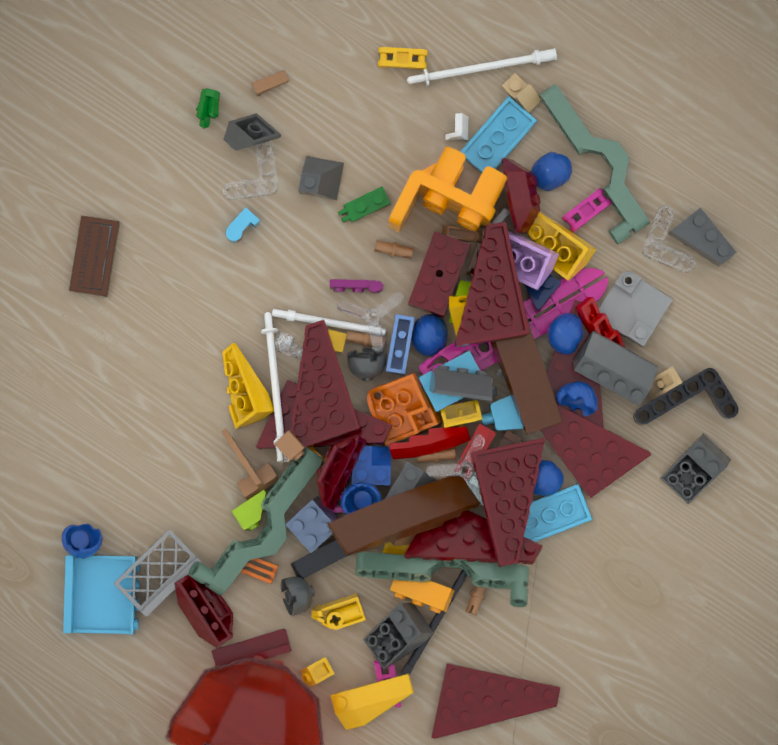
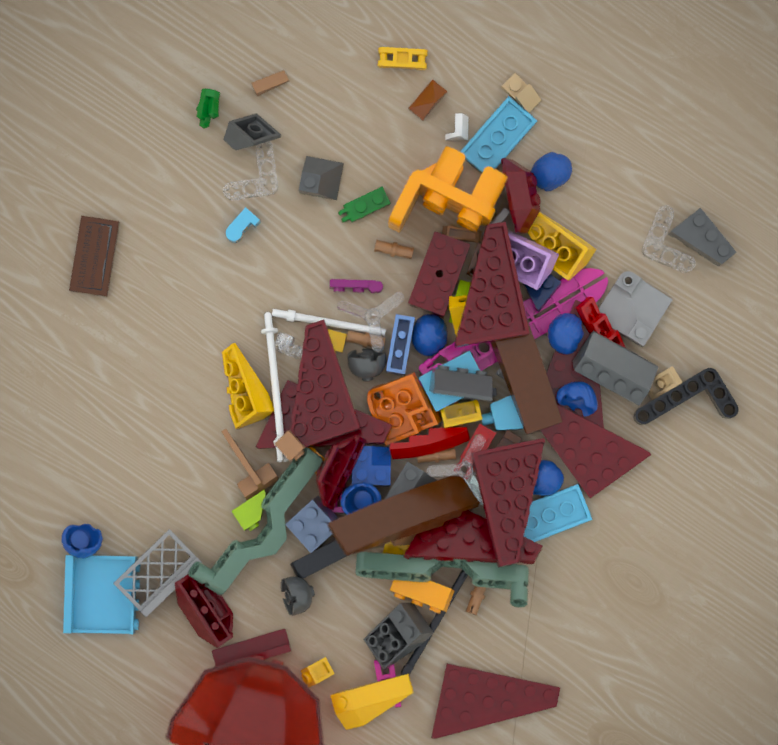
orange tile [241,558,278,584] -> none
yellow piece [311,593,366,630] -> none
white bar [407,48,557,86] -> none
sand green beam [539,84,650,245] -> none
dark pink plate [562,188,612,233] -> none
dark grey slope [661,433,731,504] -> none
none -> dark orange slope [408,80,447,121]

